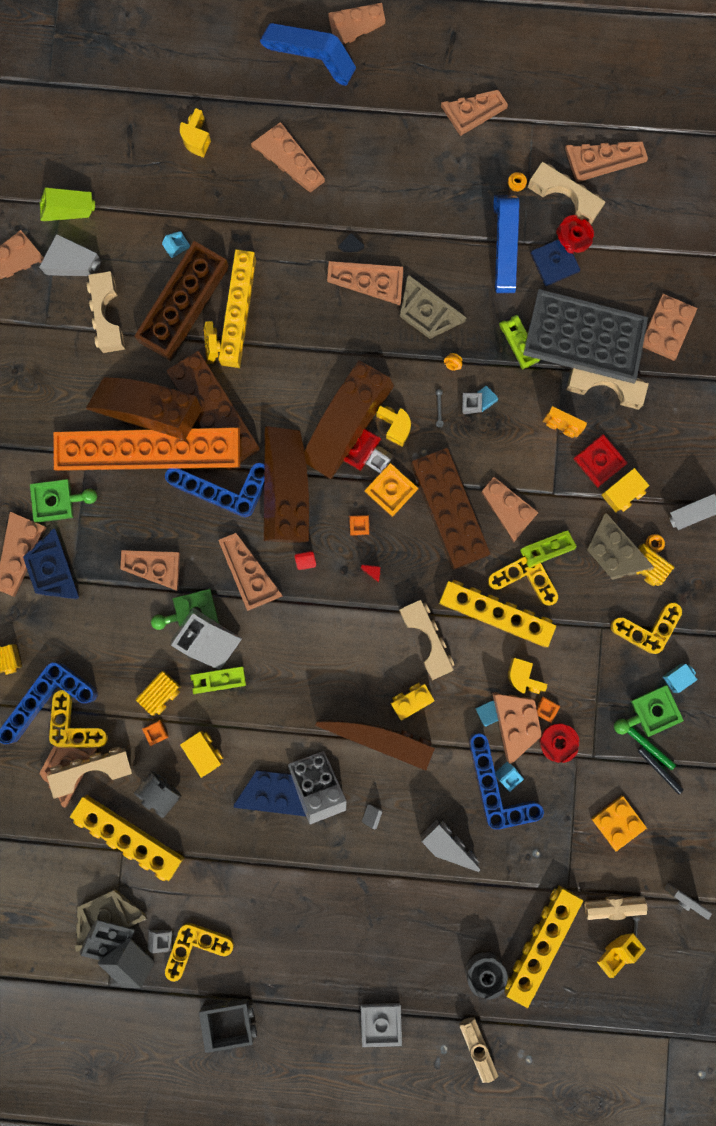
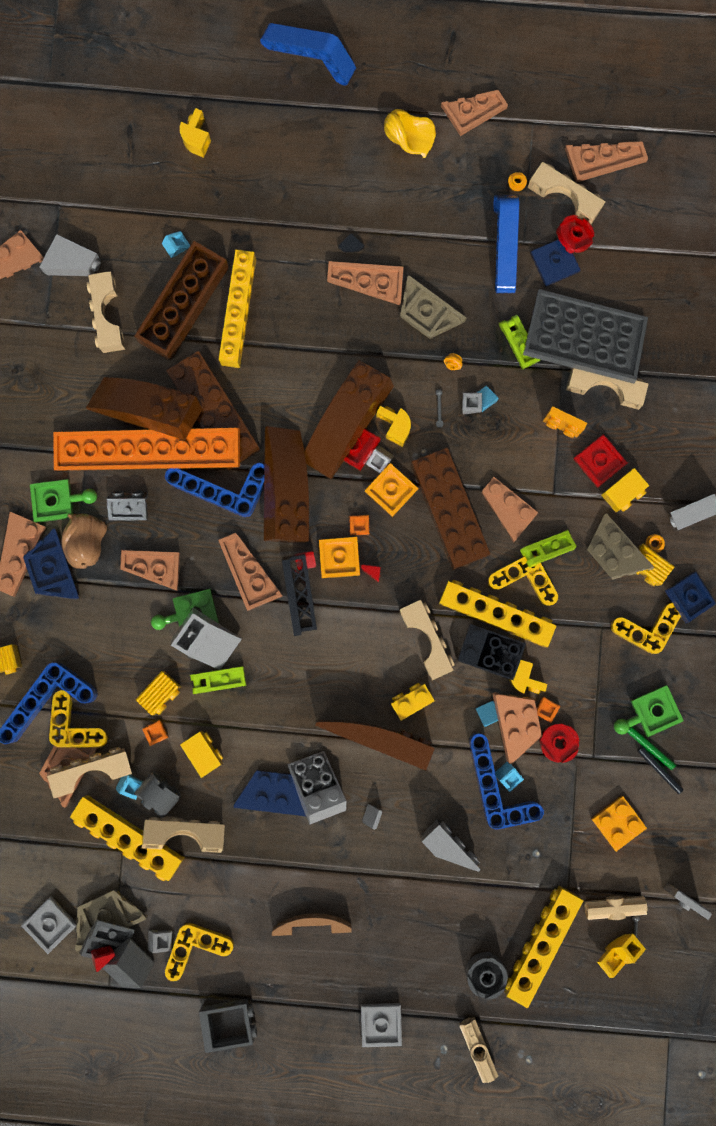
lime slope [40,188,95,221] -> none
yellow plate [204,321,220,364] -> none
nougat wing [251,122,325,193] -> none
nougat wing [328,3,385,45] -> none
nougat plate [643,294,698,361] -> none
medium azure brick [662,664,697,693] -> none
none -> light grey plate [21,896,77,954]
none -> medium nougat piece [61,513,107,569]
none -> red slope [91,945,115,972]
none -> bracket [107,490,148,520]
none -> medium azure slope [116,774,143,800]
none -> tan arch [142,817,225,853]
none -> medium nougat slope [272,914,352,936]
none -> black fence [282,554,317,636]
none -> light orange plate [319,537,360,578]
none -> yellow piece [384,109,436,158]
none -> black slope [457,624,526,681]
none -> dark blue plate [665,571,716,623]

